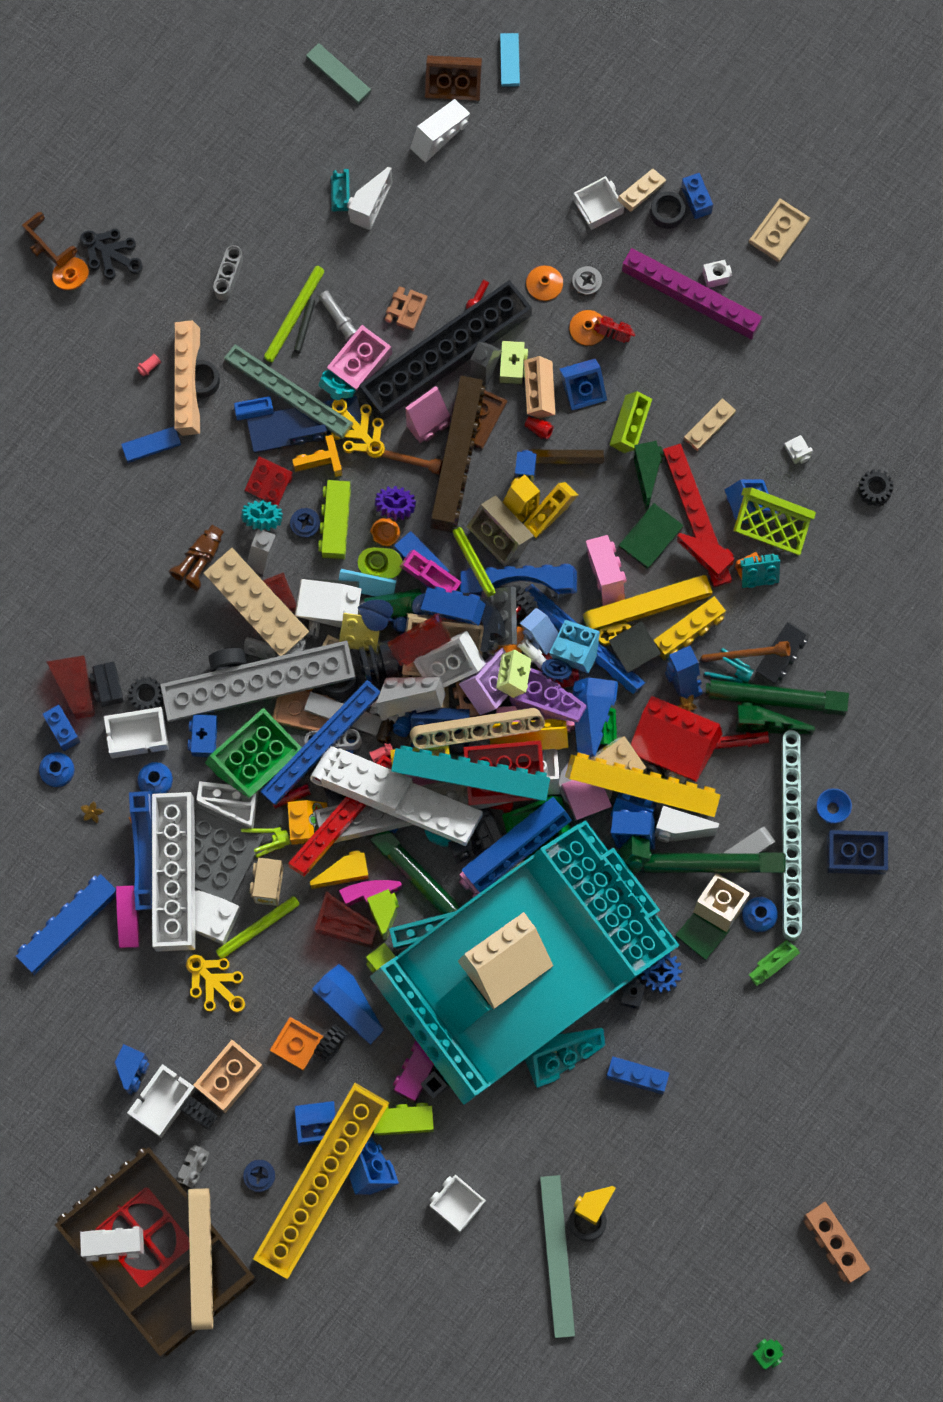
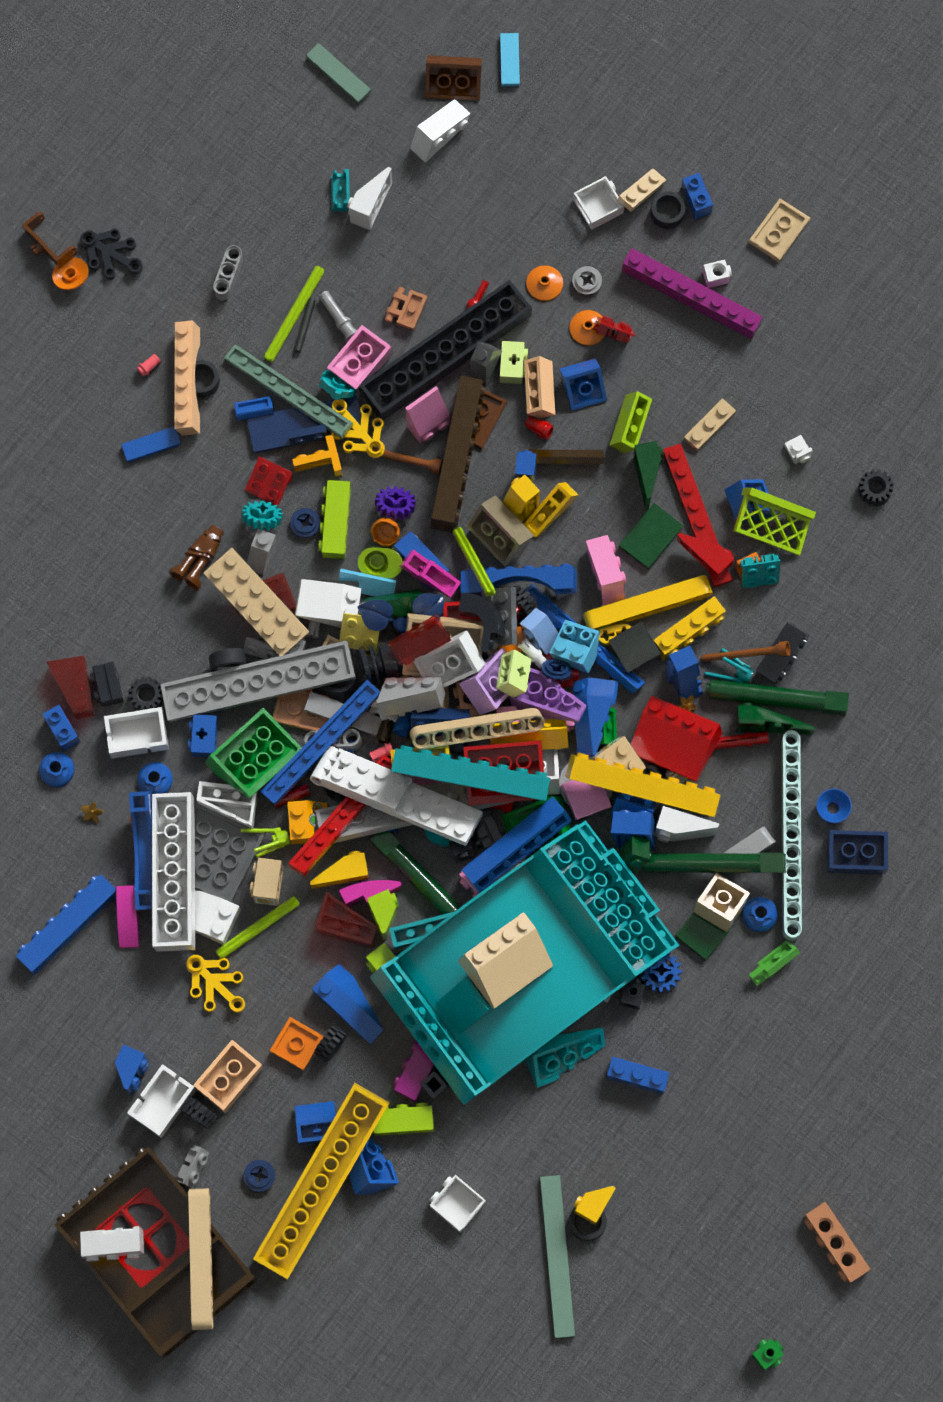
blue brick [421,586,486,626] -> none

